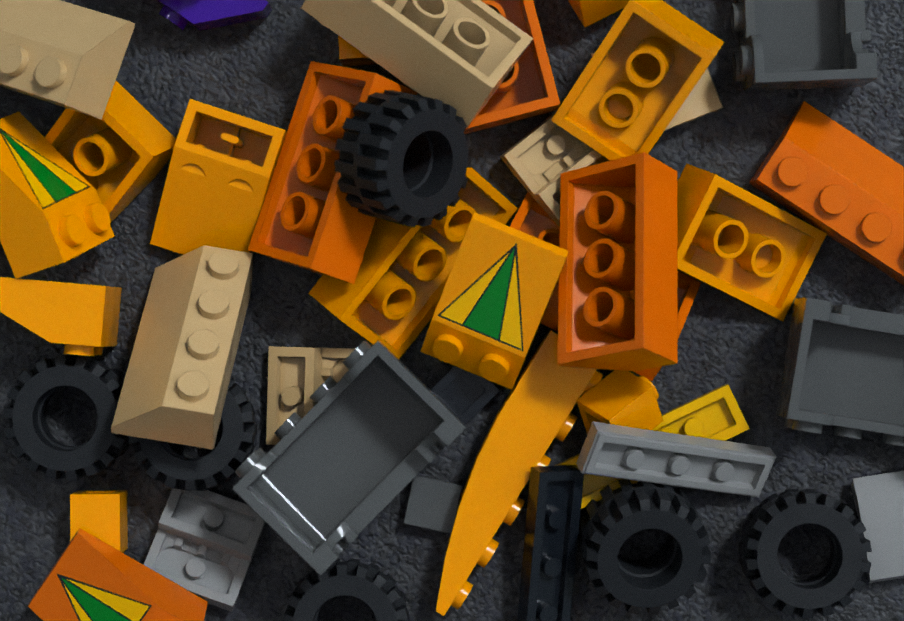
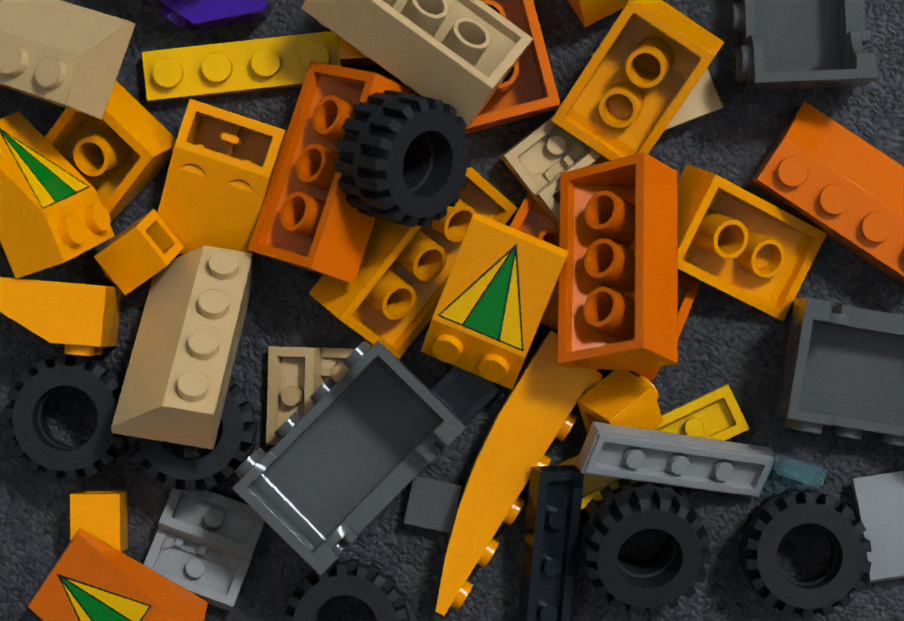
none -> light orange brick [94,208,184,295]
none -> yellow plate [142,31,342,103]
none -> clear light blue tile [771,451,828,488]

